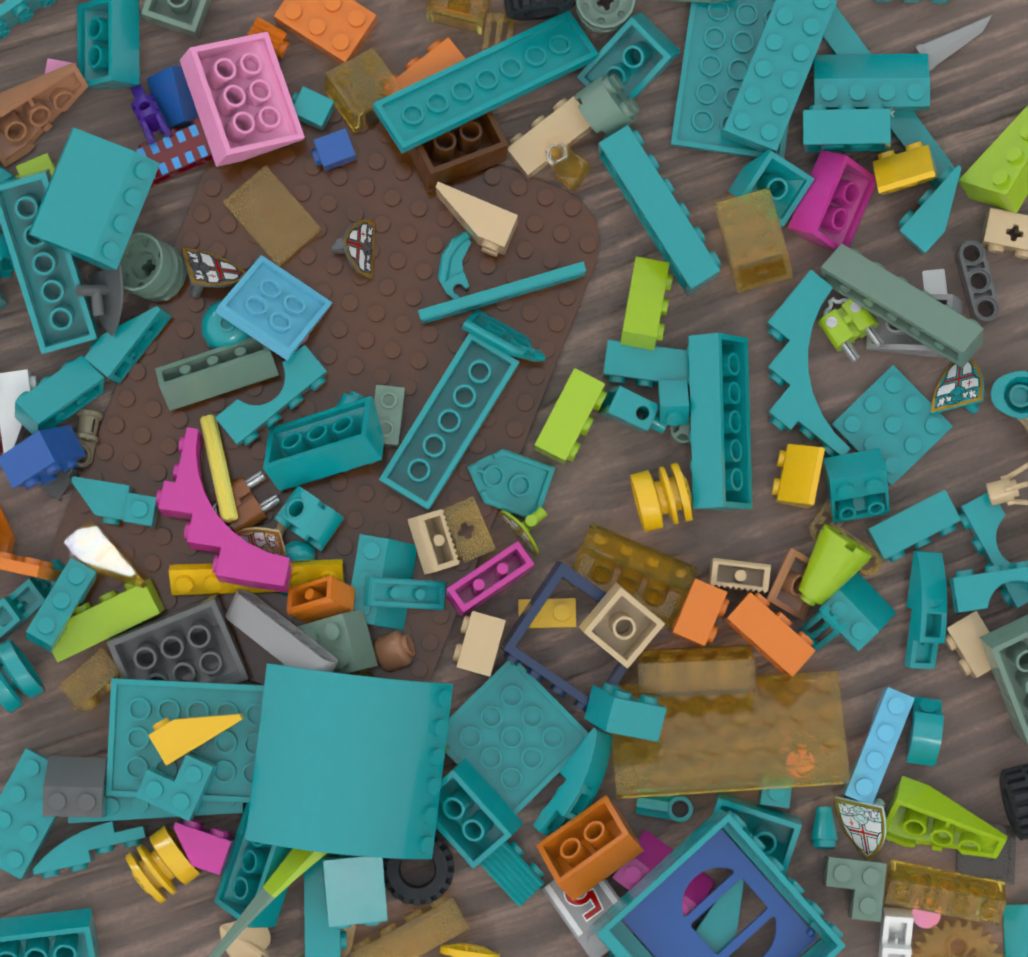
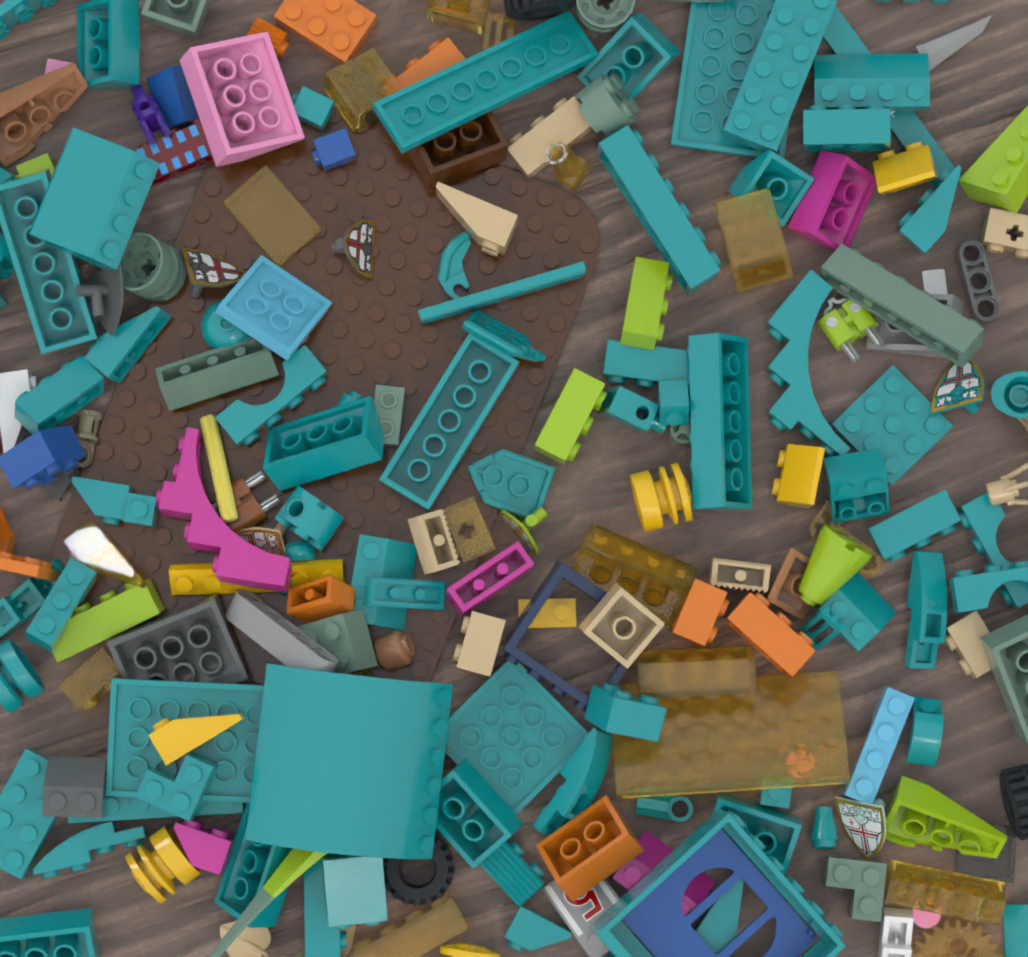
none -> teal slope [504,905,572,952]

